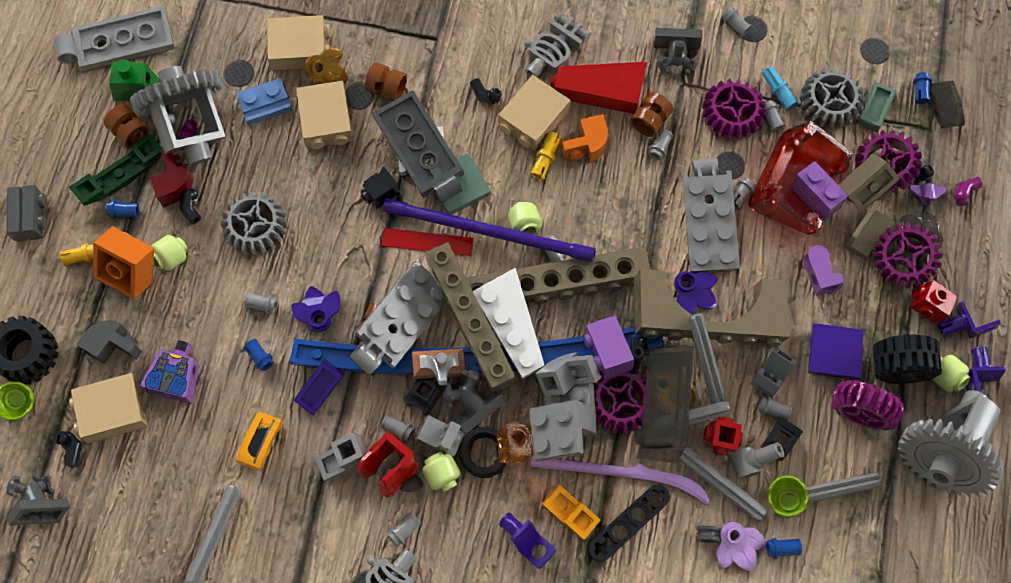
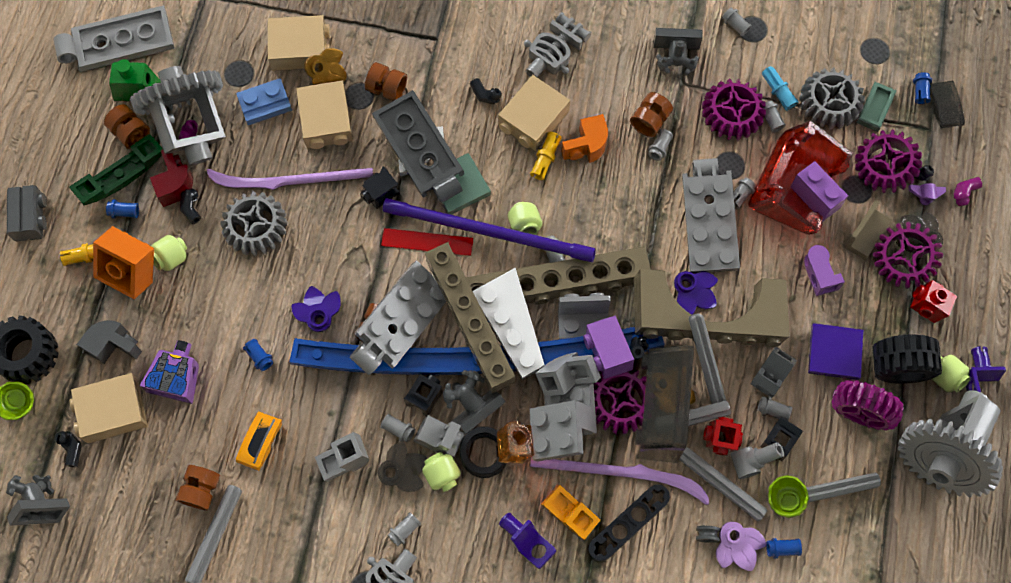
light grey pin [244,292,278,315] -> none
dark purple tile [293,359,345,416] -> none
red piece [357,432,419,498] -> none
piece [412,349,465,385] -> none
red slope [551,62,647,114] -> none
dark tan panel [838,154,900,212] -> none
dark purple bracket [937,301,1001,338] -> none
none -> dark orange wheel [175,465,221,511]
none -> lavender piece [207,168,373,190]
none -> light grey bracket [558,293,611,340]

